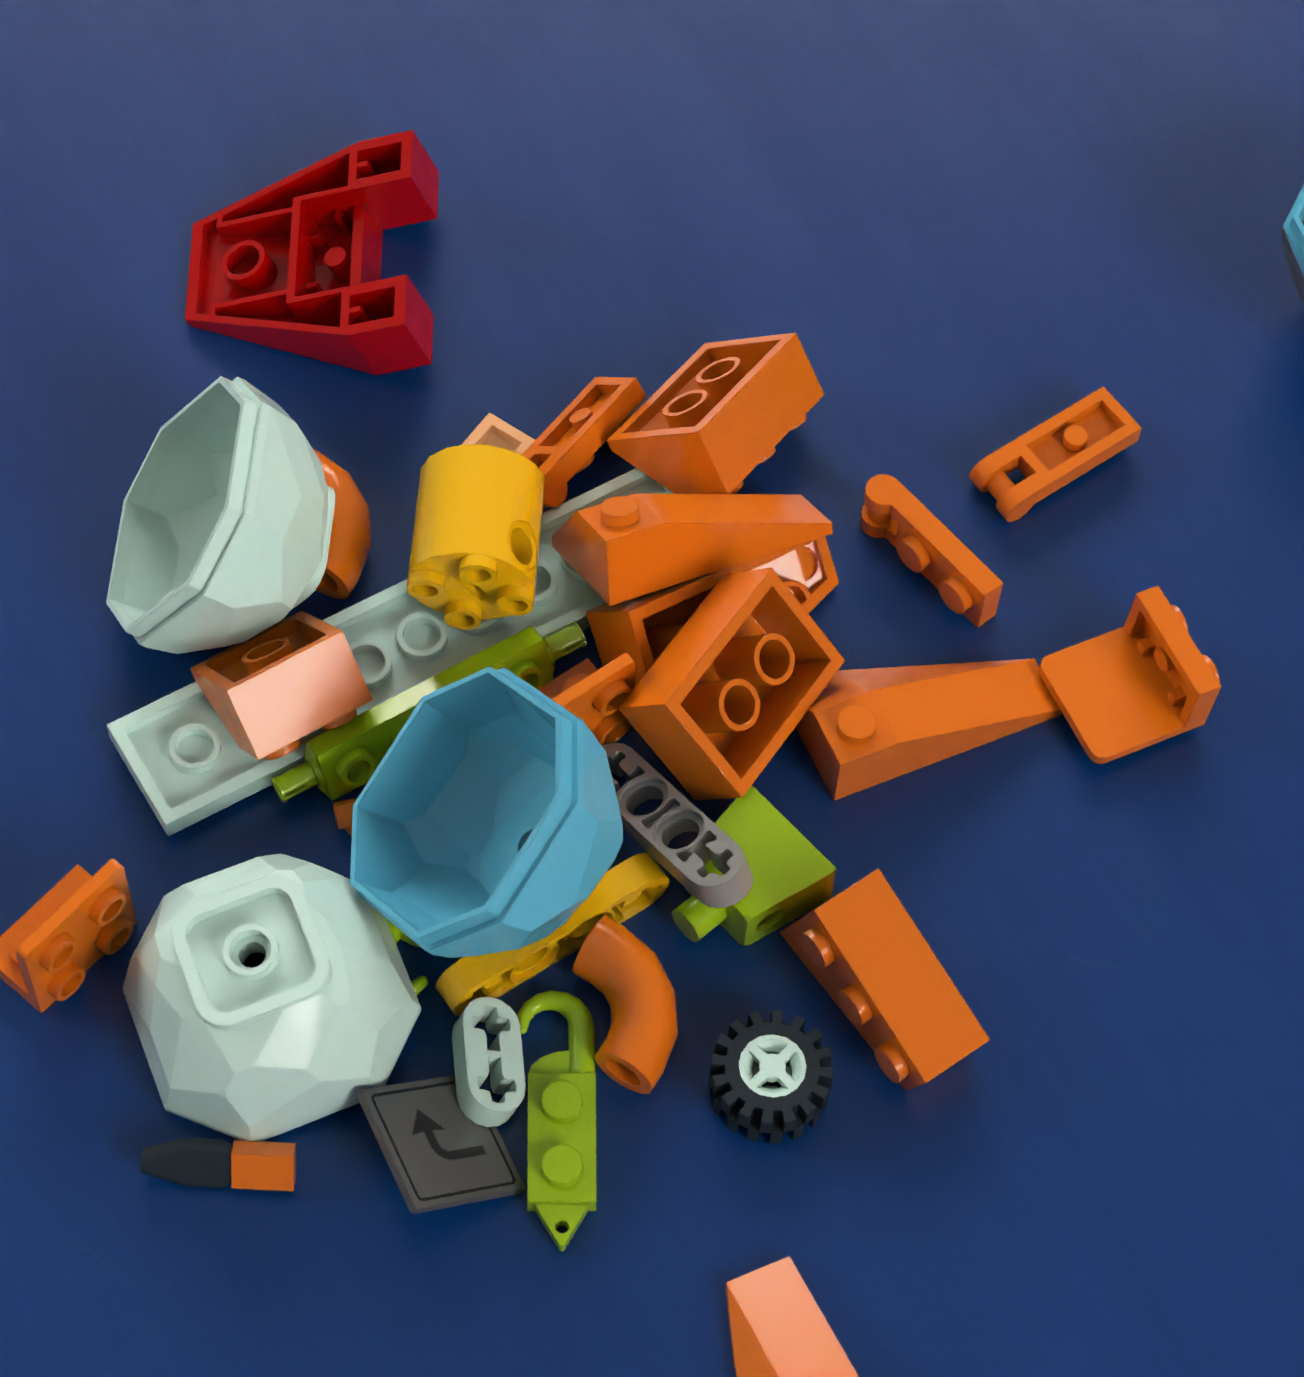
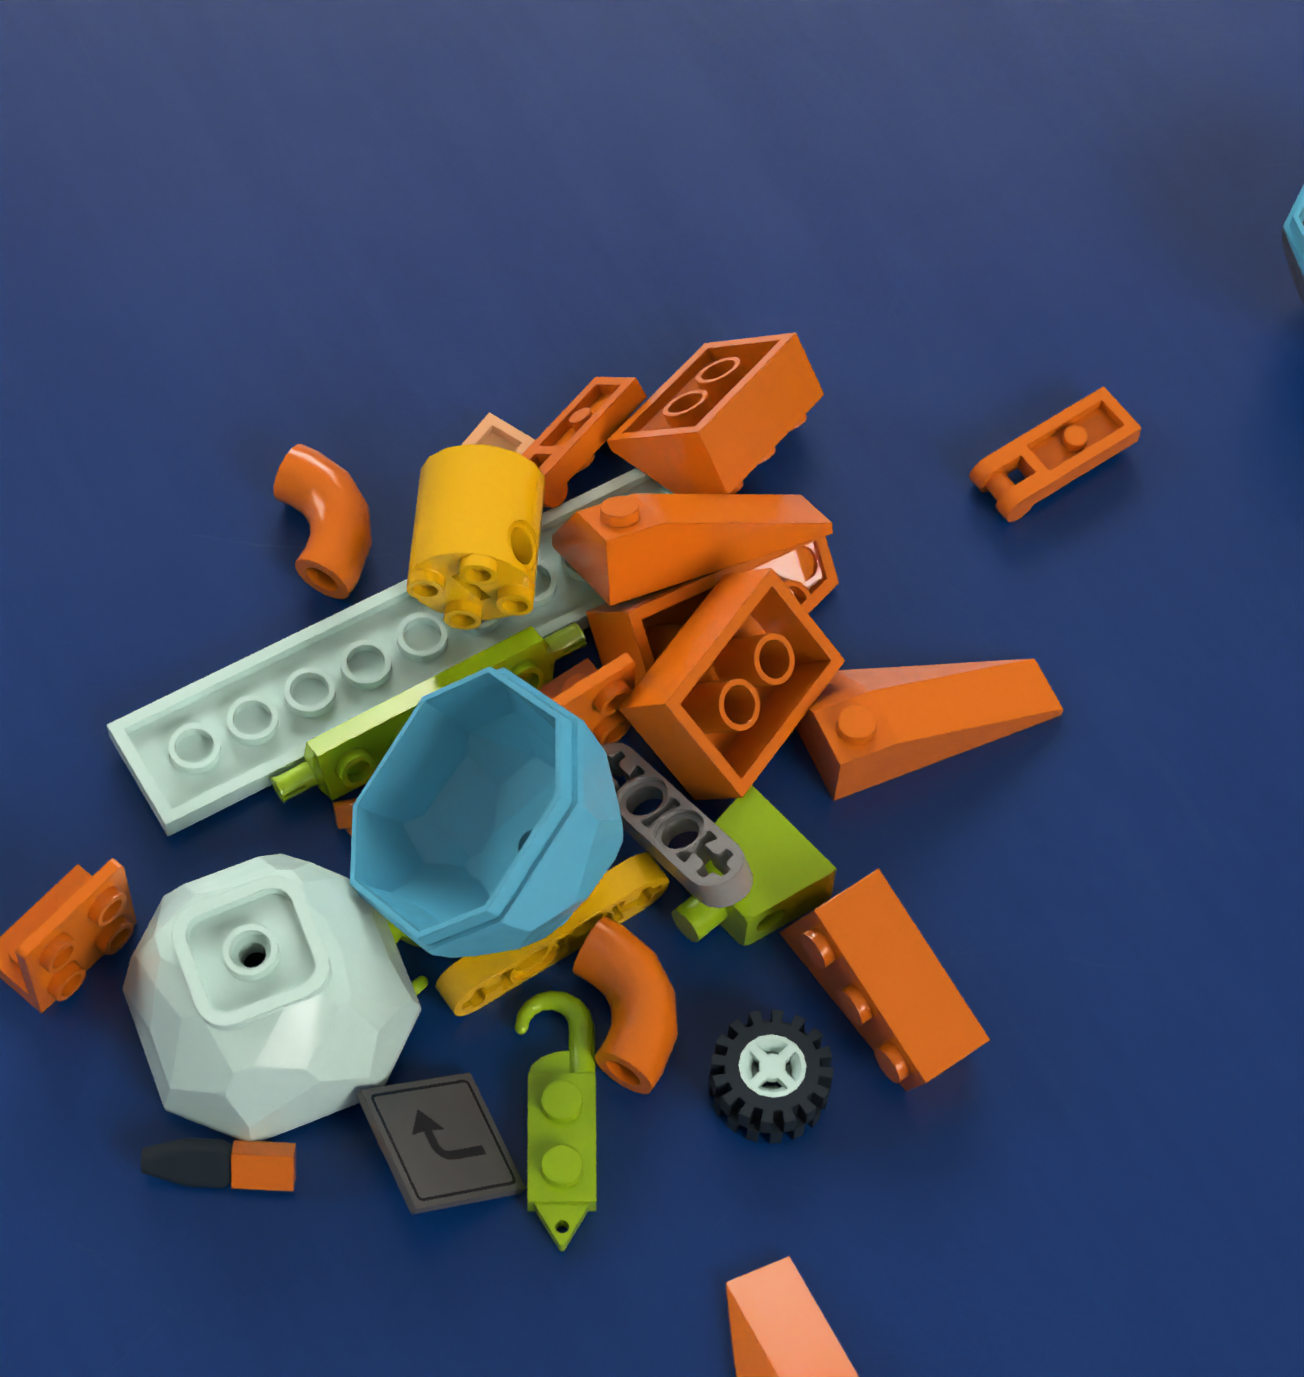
light aqua rock [106,376,335,654] -> none
red wedge [185,130,439,375] -> none
orange slope [190,611,373,760] -> none
light aqua beam [452,997,526,1127] -> none
orange plate [860,474,1004,628] -> none
orange bracket [1039,585,1222,764] -> none

